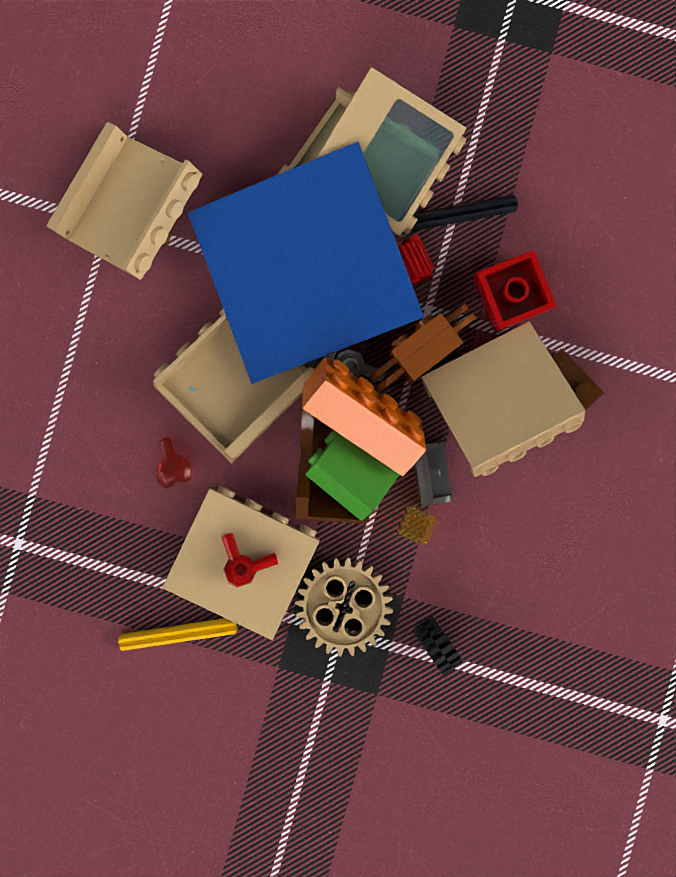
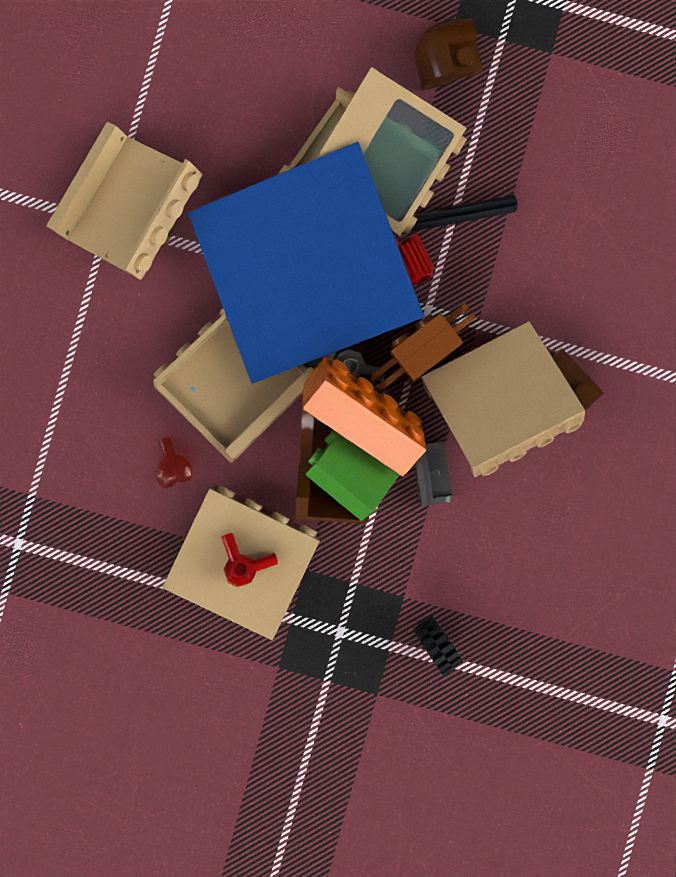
yellow axle [118,618,237,651] -> none
tan gear [295,557,393,656] -> none
clear yellow brick [396,505,438,547] -> none
red brick [472,250,557,333] -> none
none -> reddish brown brick [415,16,483,91]

